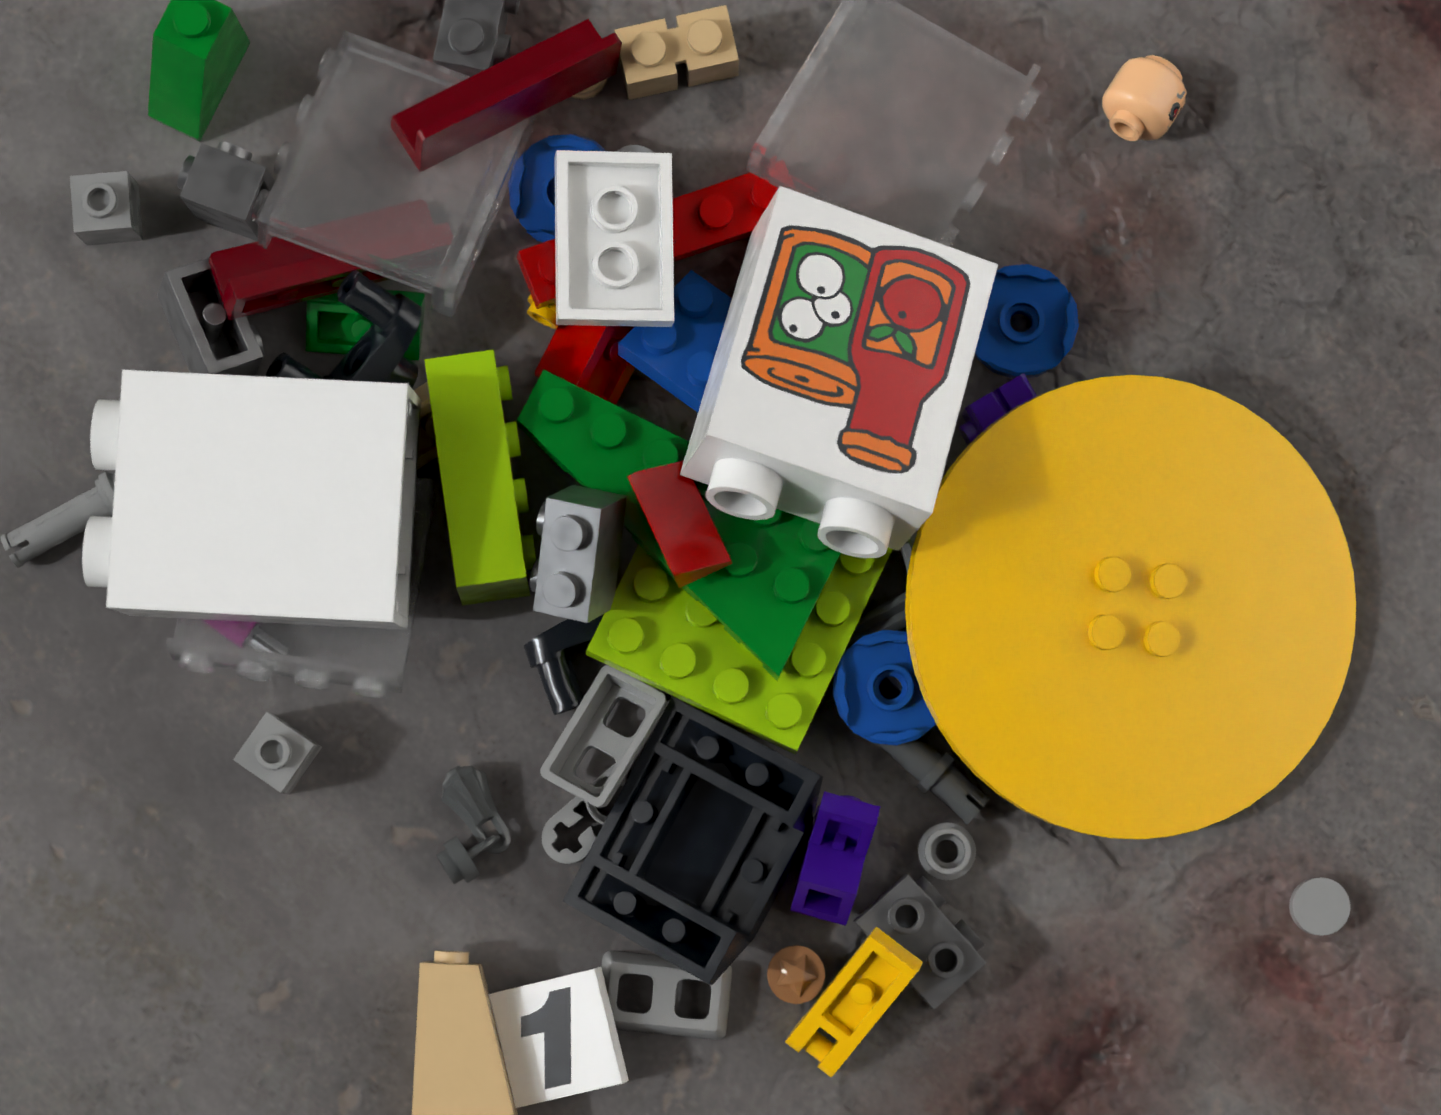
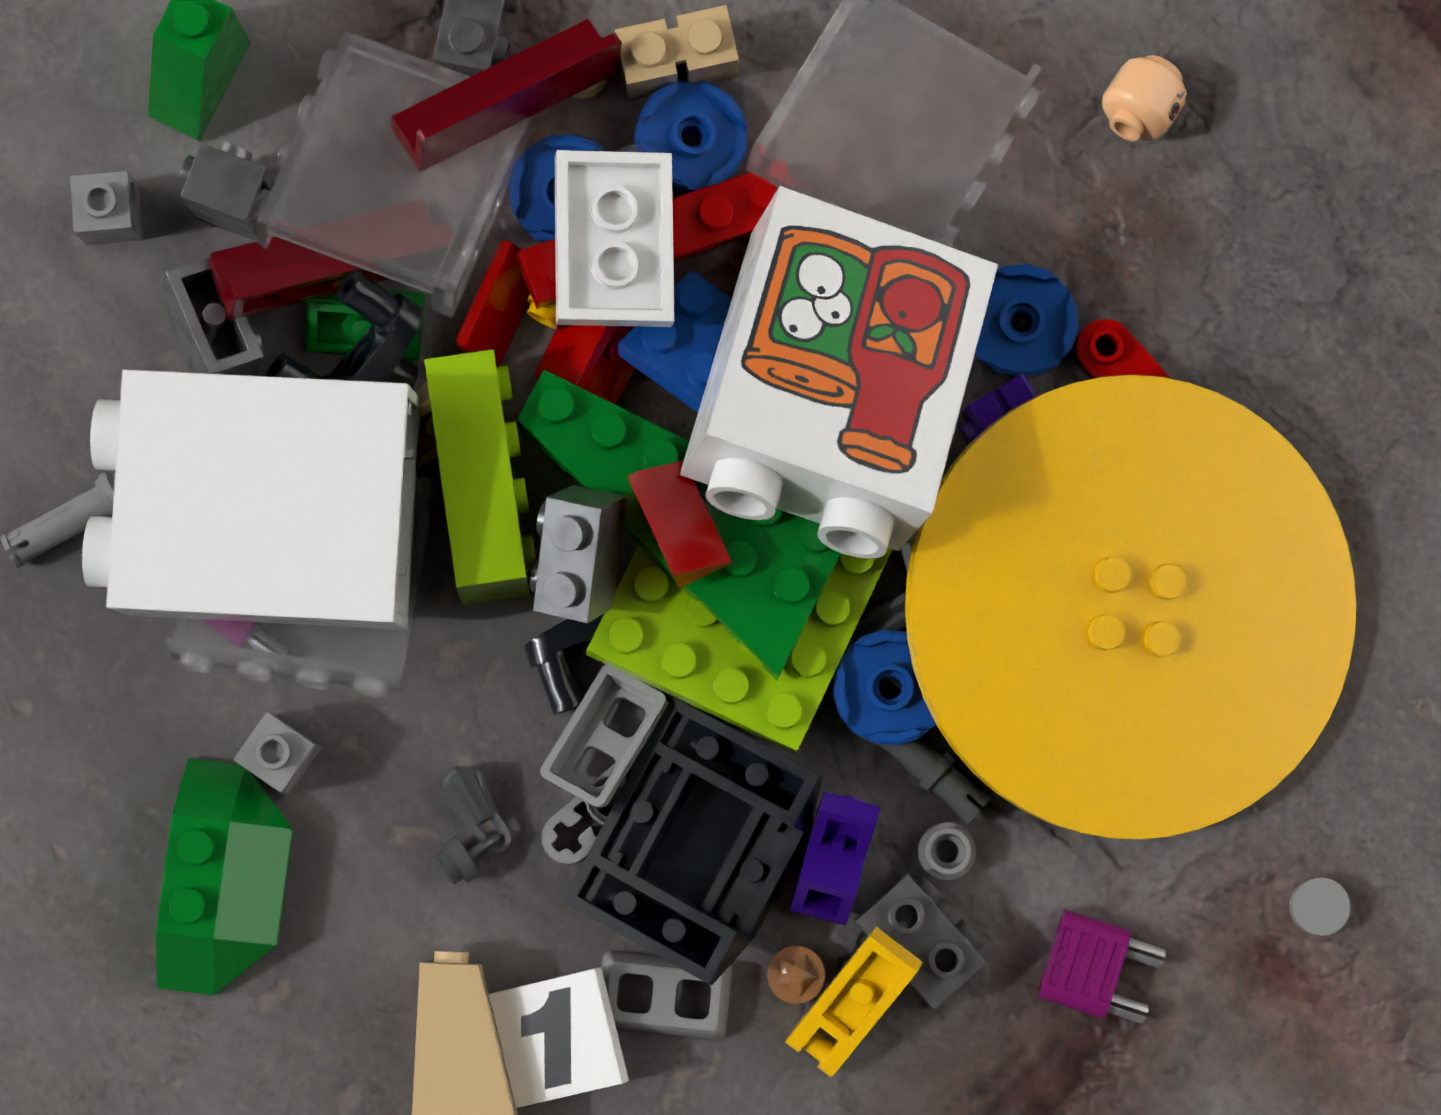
none -> green wedge [155,758,294,995]
none -> red slope [456,240,530,367]
none -> blue plate [634,80,748,193]
none -> magenta piece [1037,909,1166,1024]
none -> red plate [1075,319,1170,379]

